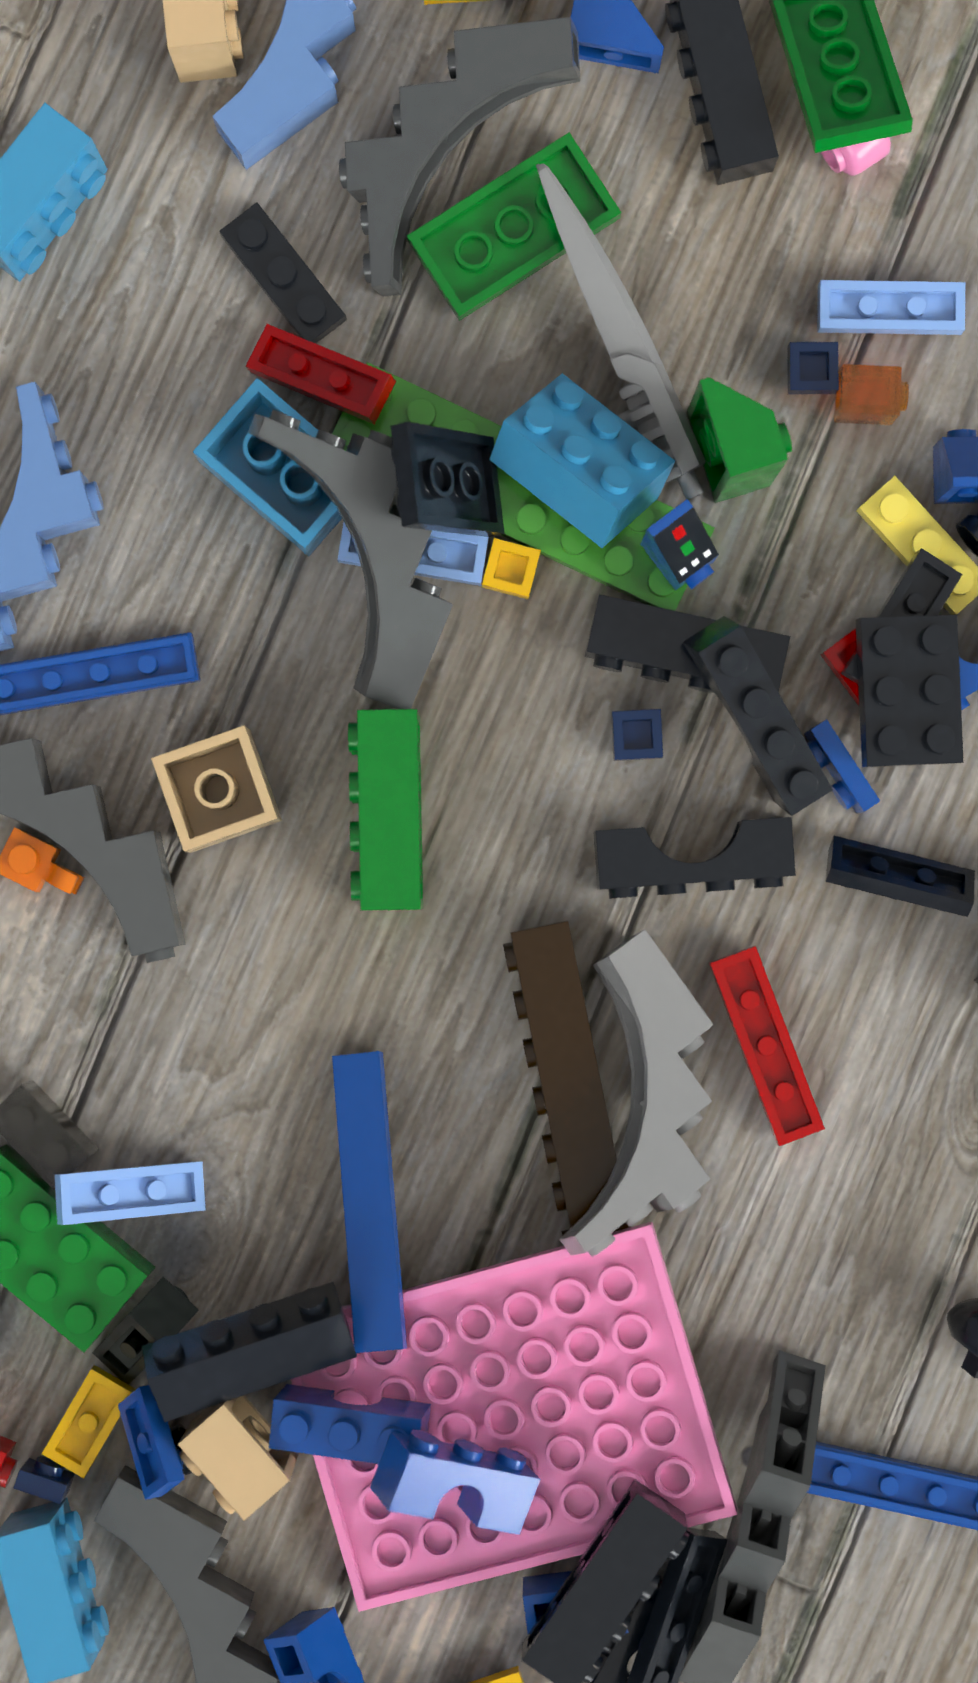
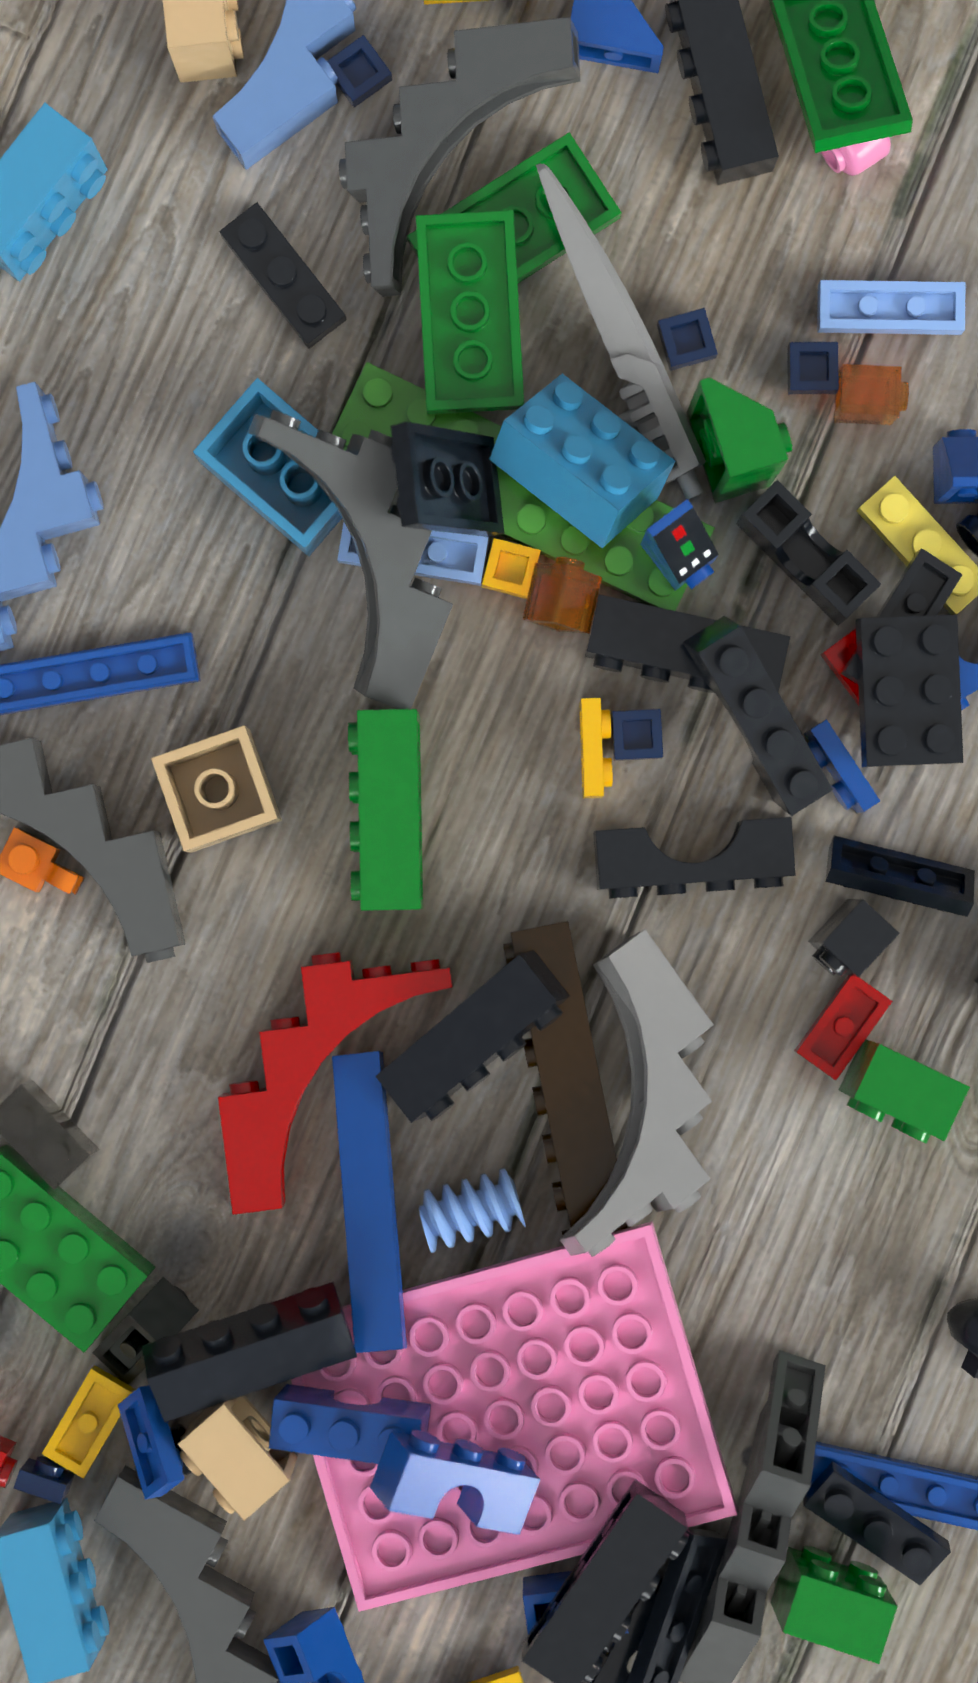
light blue plate [54,1161,206,1225] -> none
red plate [246,324,396,425] -> none
red plate [709,946,825,1146] -> none
none -> red arch [218,952,453,1215]
none -> dark blue plate [327,35,393,108]
none -> black brick [376,950,570,1123]
none -> green plate [416,210,524,414]
none -> light blue piece [419,1168,526,1253]
none -> clear orange brick [522,557,602,634]
none -> yellow plate [579,698,613,799]
none -> dark blue plate [657,308,718,371]
none -> black arch [736,480,882,626]
none -> green brick [771,1546,898,1664]
none -> red plate [794,975,893,1080]
none -> black plate [803,1461,951,1585]
none -> black brick [808,899,900,977]
none -> green brick [839,1039,970,1144]

